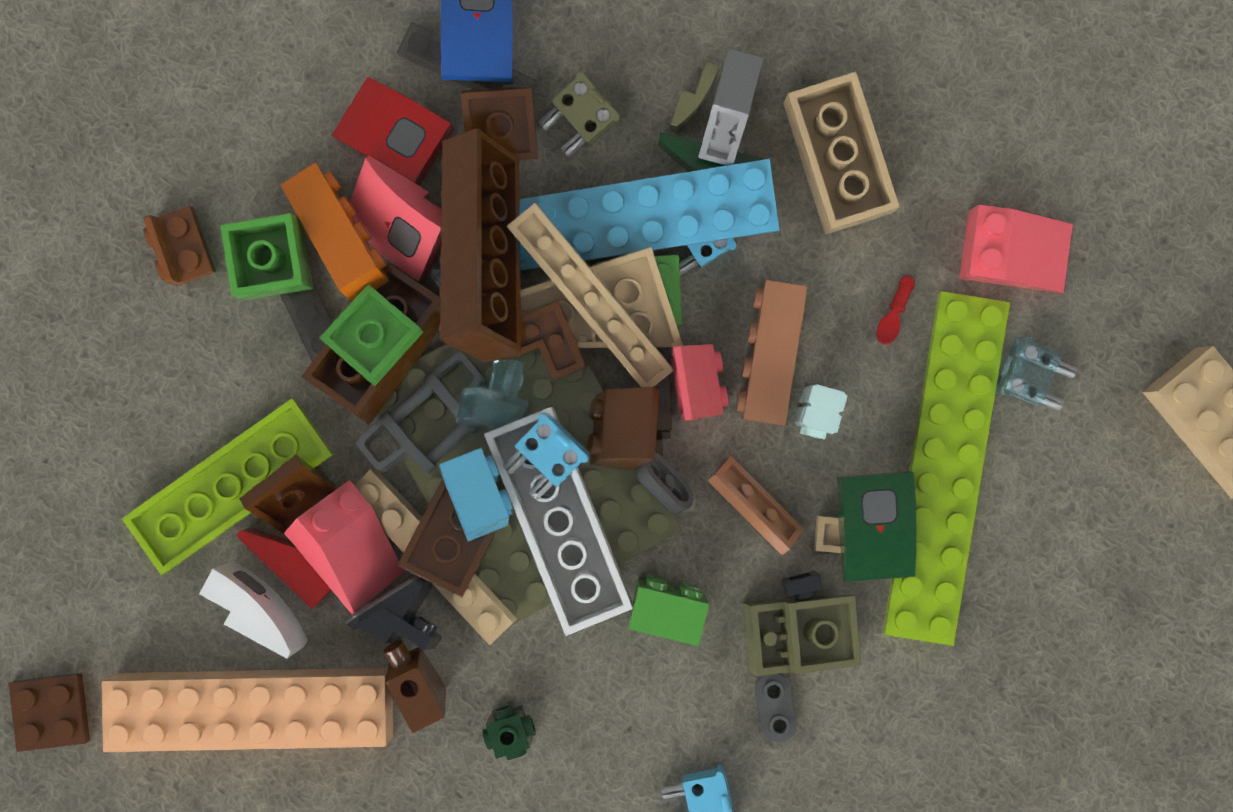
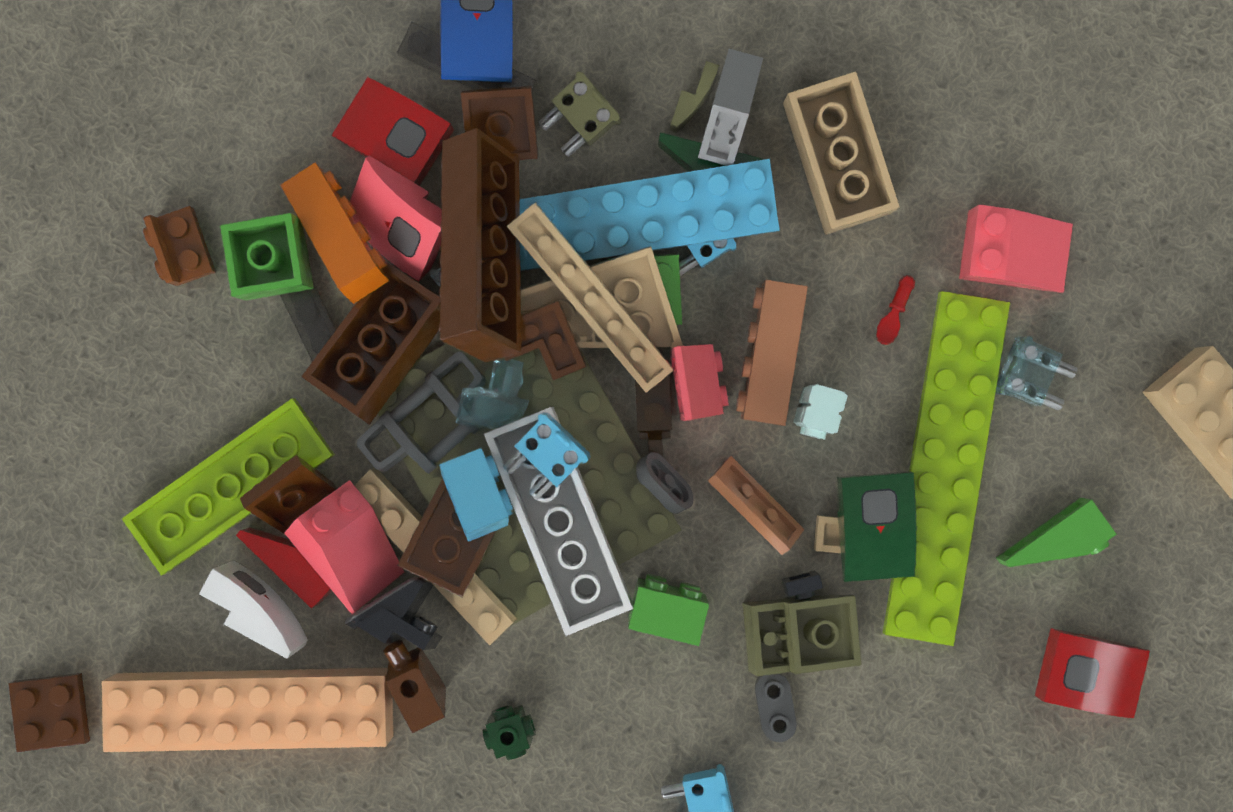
bright green plate [319,284,423,386] -> none
reddish brown slope [587,387,659,470] -> none
none -> bright green slope [996,498,1117,567]
none -> red slope [1035,628,1150,718]

